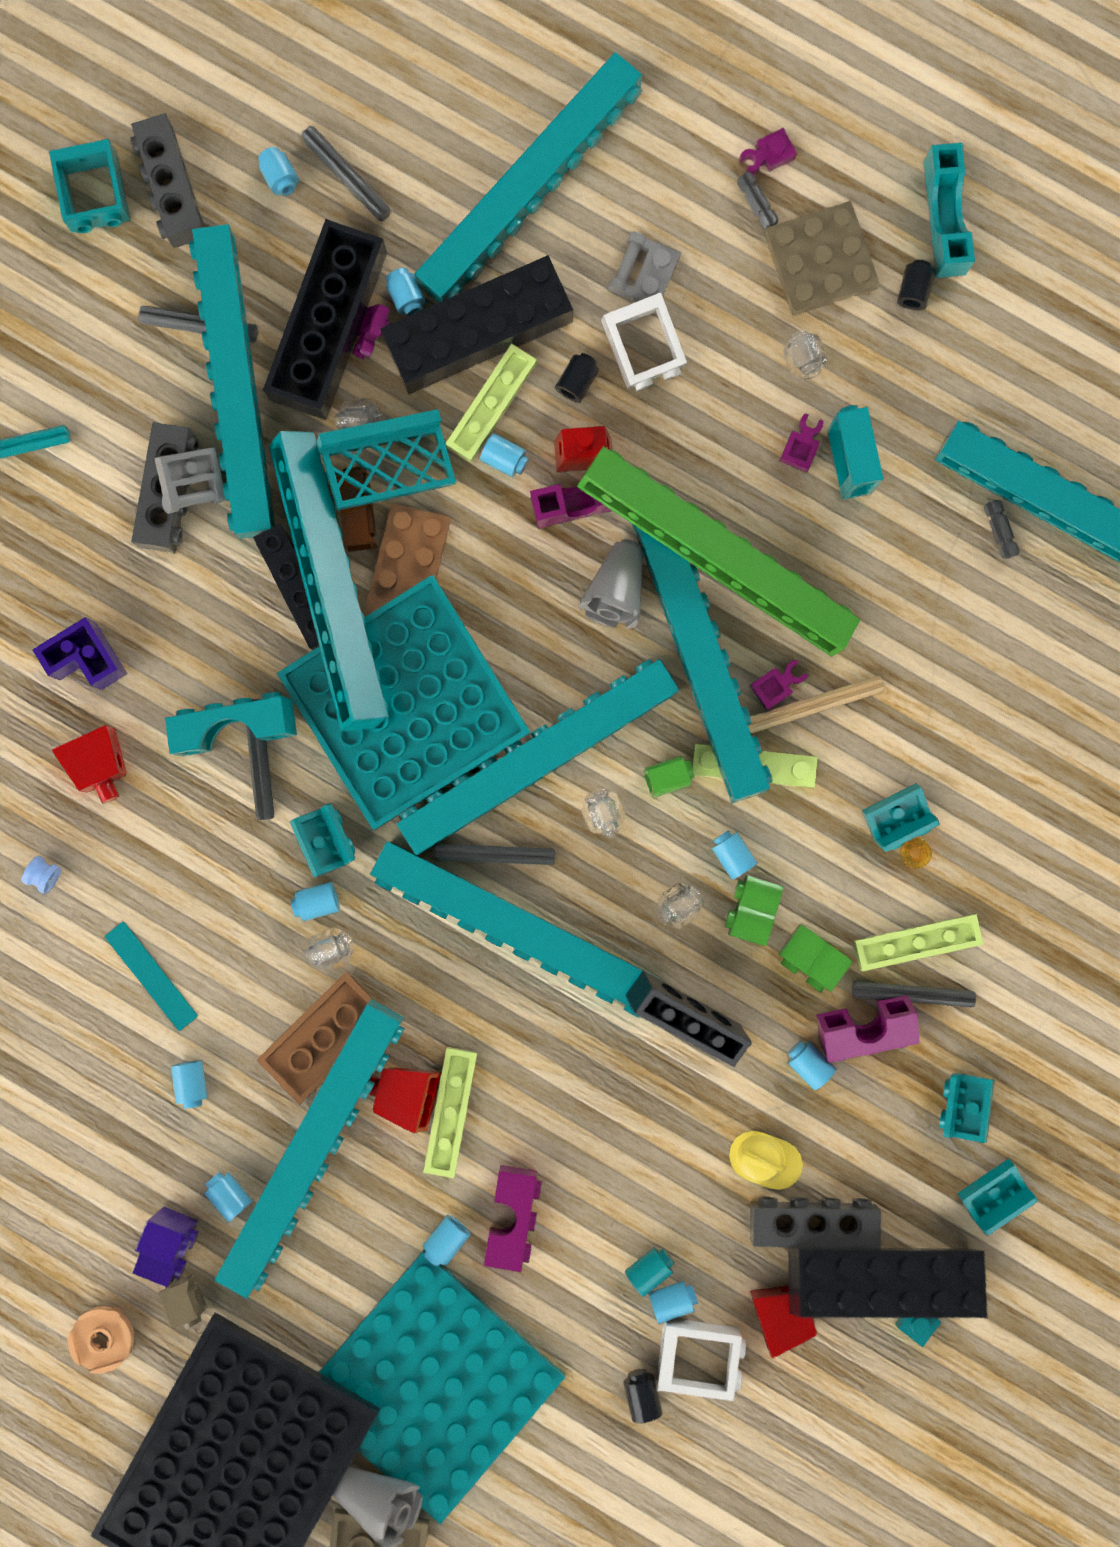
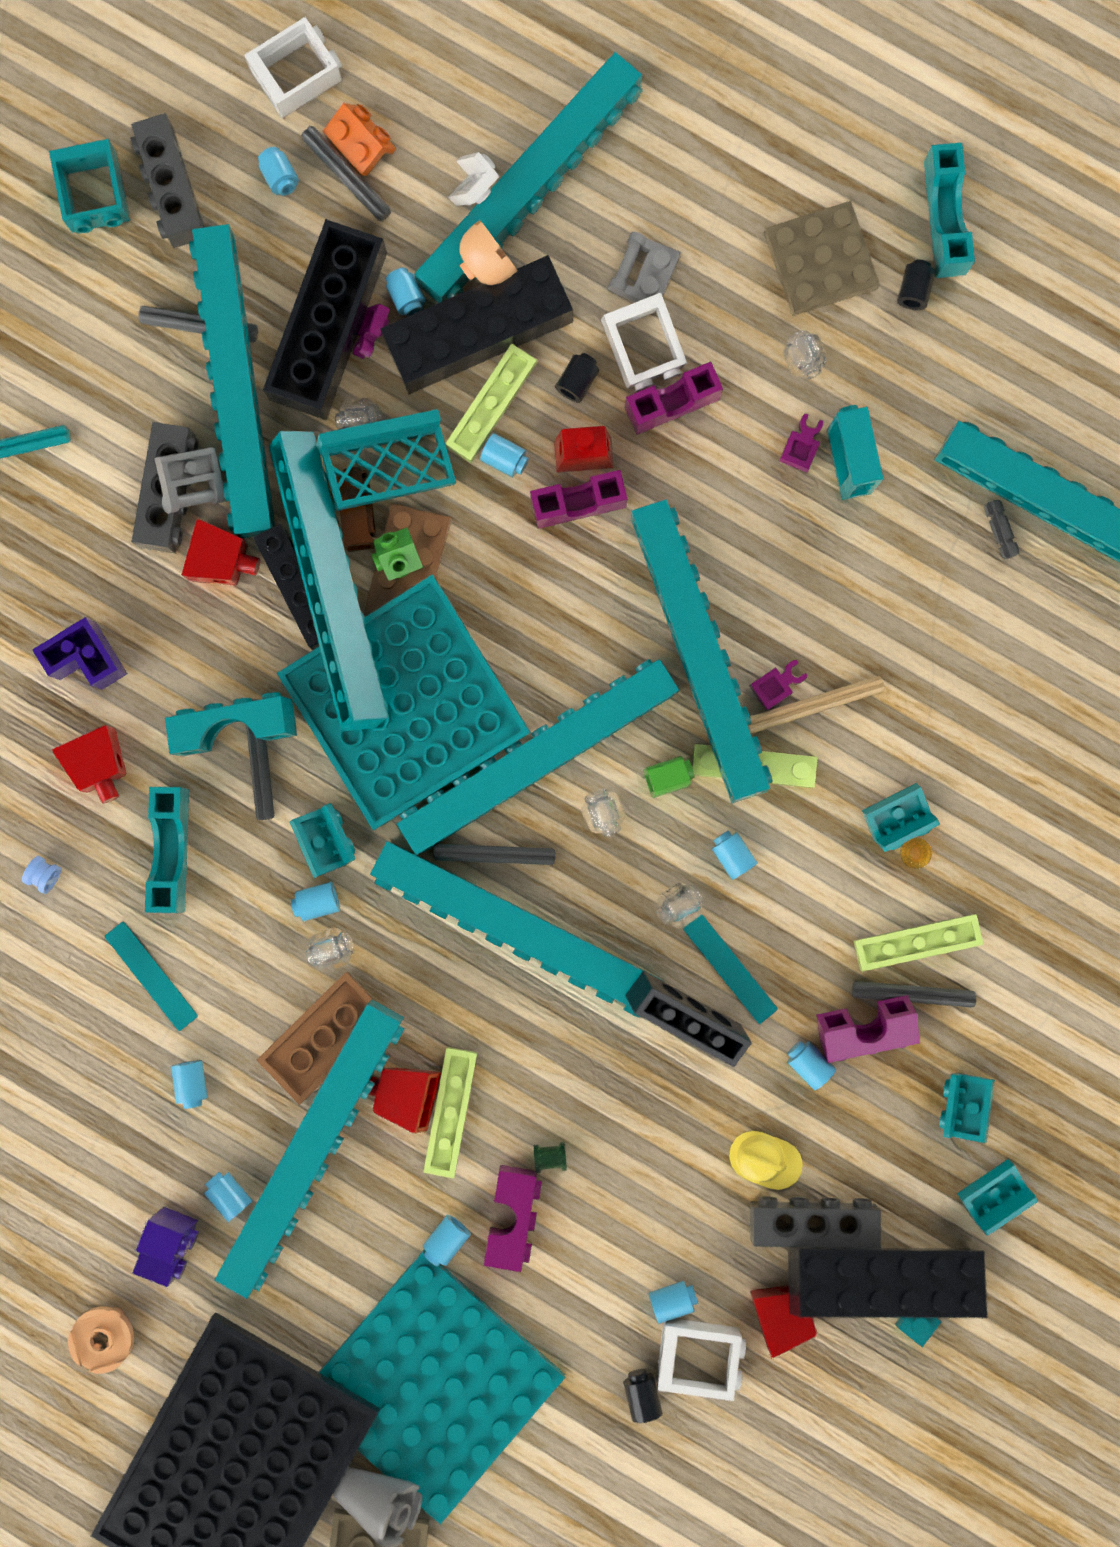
dark tan window [158,1273,206,1329] -> none
bright green brick [577,446,861,657] -> none
light grey cone [579,539,643,628] -> none
teal brick [625,1247,675,1297] -> none
bright green brick [725,876,784,946] -> none
dark grey axle [737,172,779,229] -> none
magenta plate [739,128,797,175] -> none
bright green brick [778,924,853,993] -> none
none -> teal arch [145,787,189,913]
none -> red torso [181,519,260,585]
none -> white window [244,17,342,118]
none -> orange bracket [323,103,396,176]
none -> bright green brick [371,527,423,581]
none -> white bracket [448,152,500,206]
none -> light nougat cylinder [459,220,518,285]
none -> clear green bush [533,1142,567,1173]
none -> magenta arch [625,361,723,435]
none -> teal sticker [683,914,778,1024]

